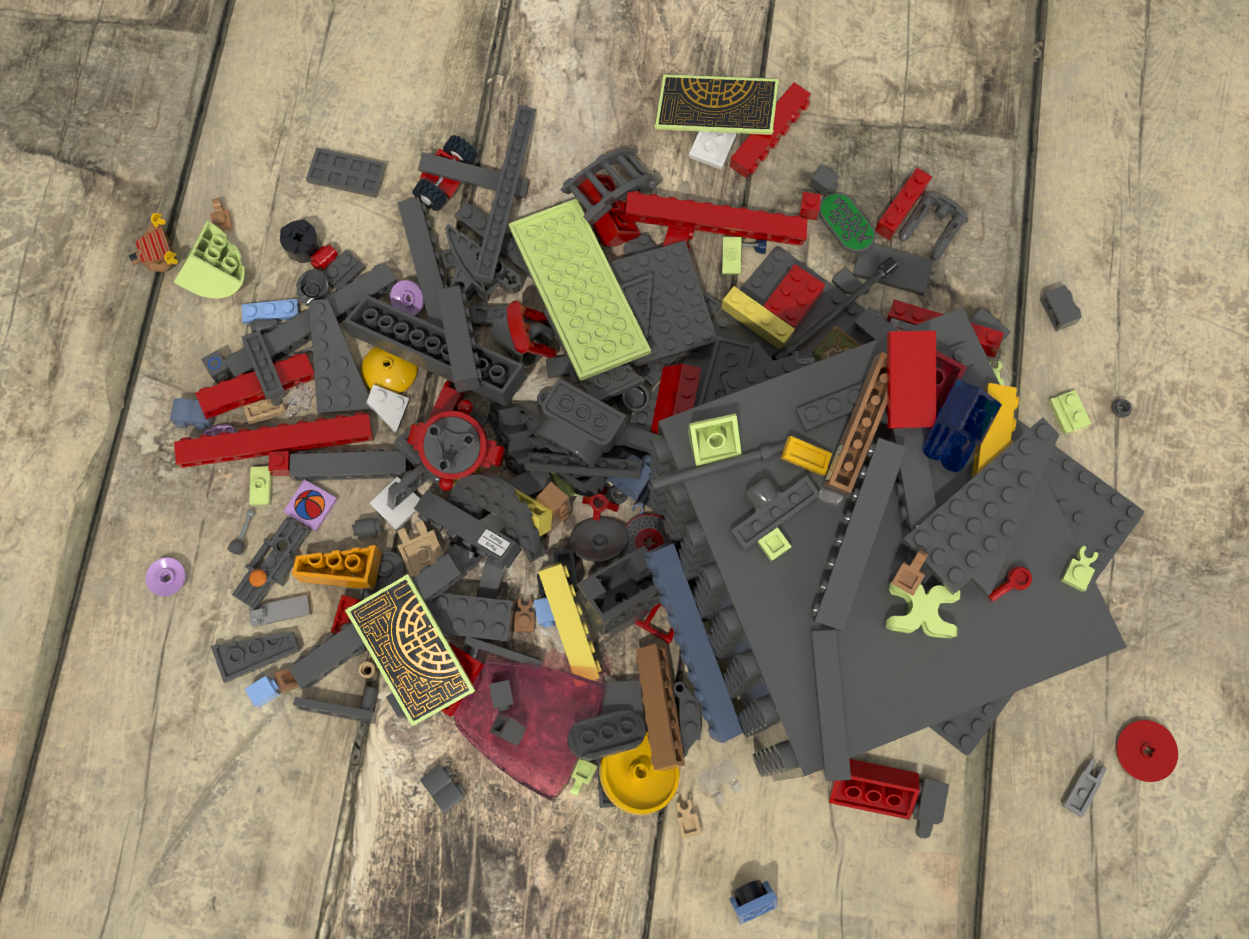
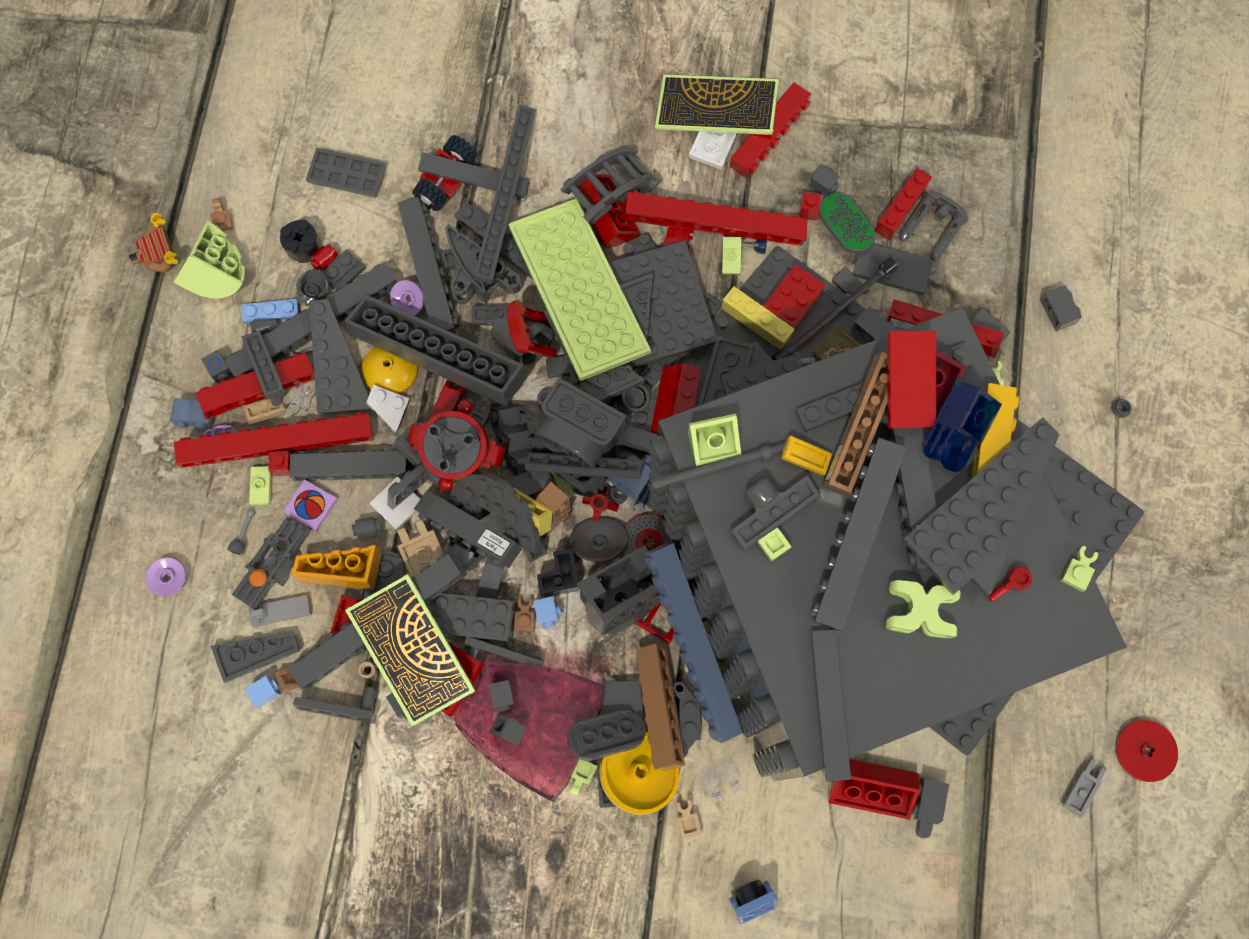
dark grey brick [420,764,466,813] -> none
dark grey brick [437,285,482,393] -> none
light yellow brick [538,562,602,686] -> none
medium nougat plate [891,549,928,596] -> none
yellowish green plate [1049,390,1091,435] -> none

